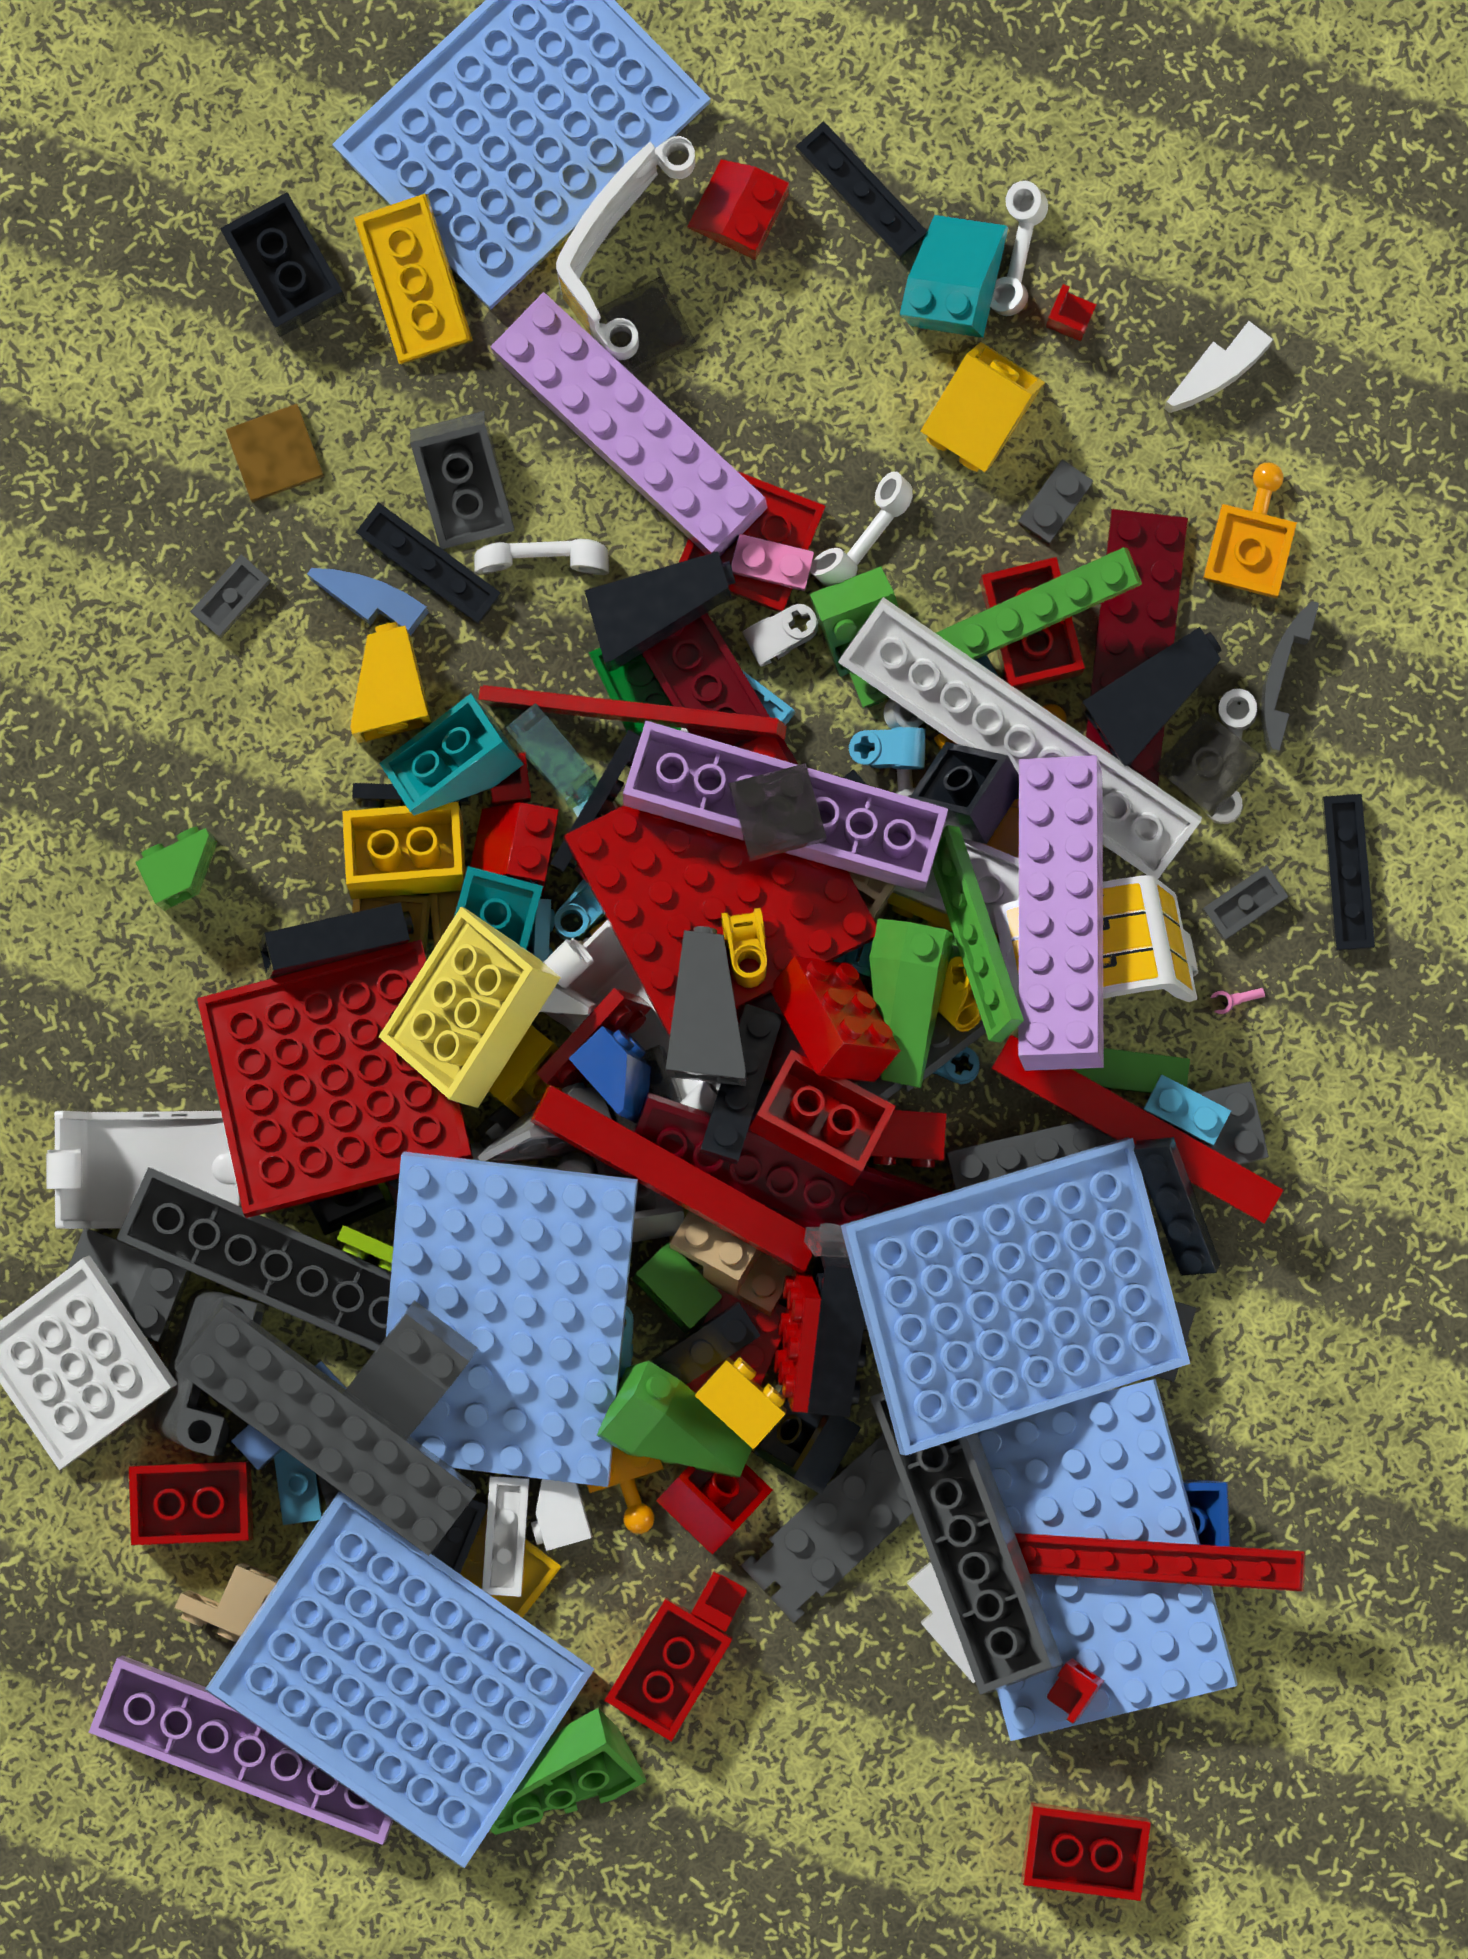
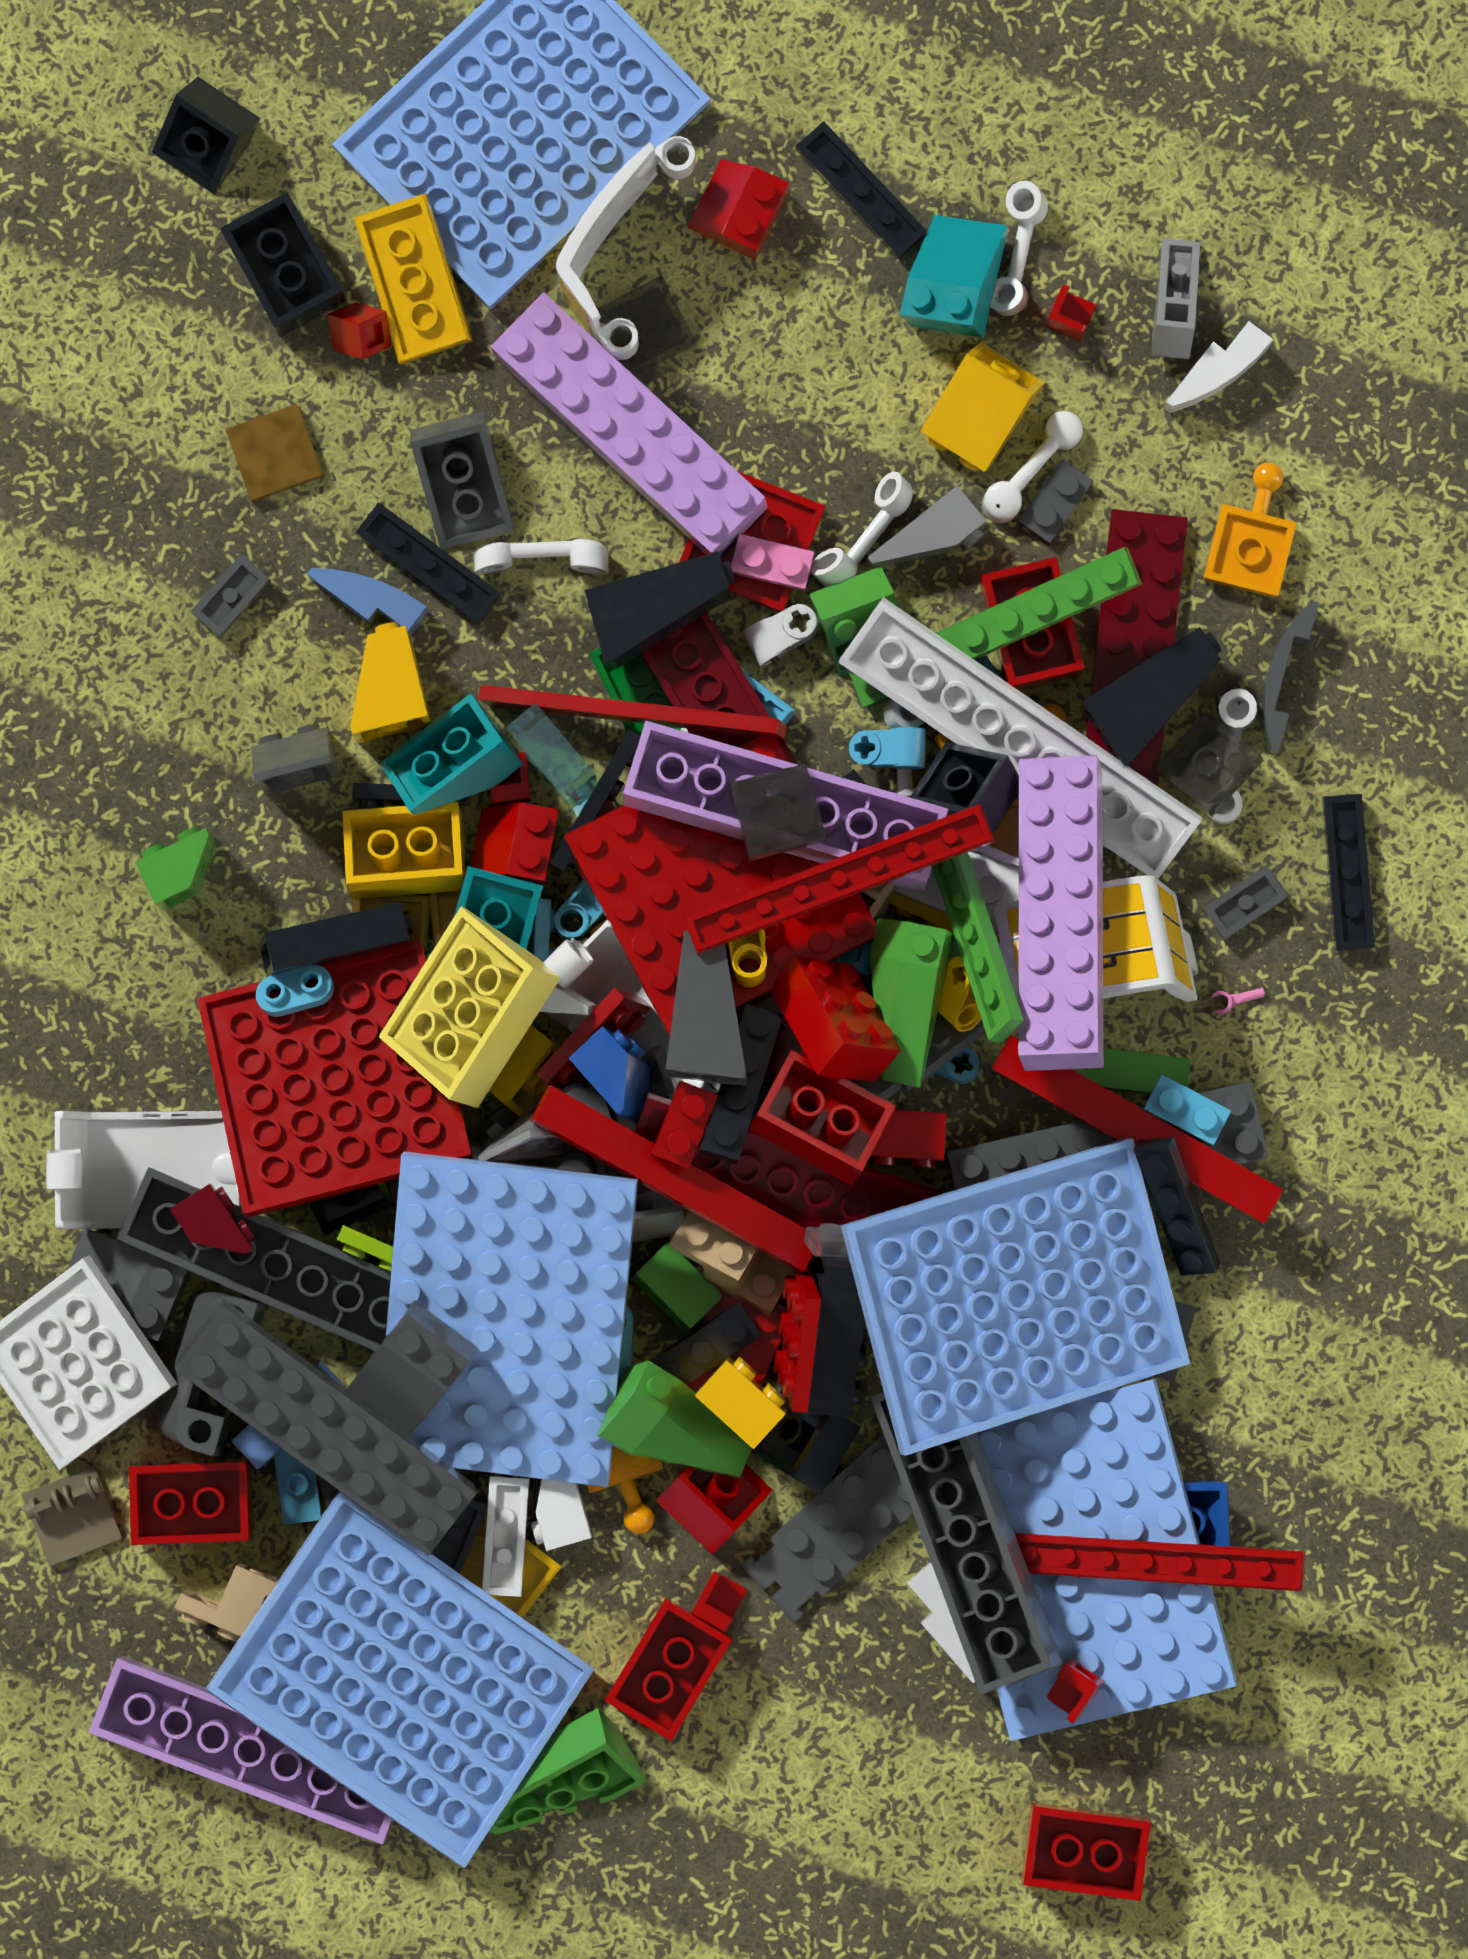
none -> dark tan hinge [22,1466,122,1567]
none -> black slope [152,77,261,194]
none -> dark red slope [170,1183,256,1254]
none -> dark grey slope [252,724,341,795]
none -> medium azure plate [256,965,334,1017]
none -> red panel [327,302,391,359]
none -> red plate [651,1080,718,1169]
none -> red tile [683,804,994,955]
none -> light grey slope [867,486,986,569]
none -> white piece [982,411,1083,524]
none -> light grey slope [1151,238,1200,359]

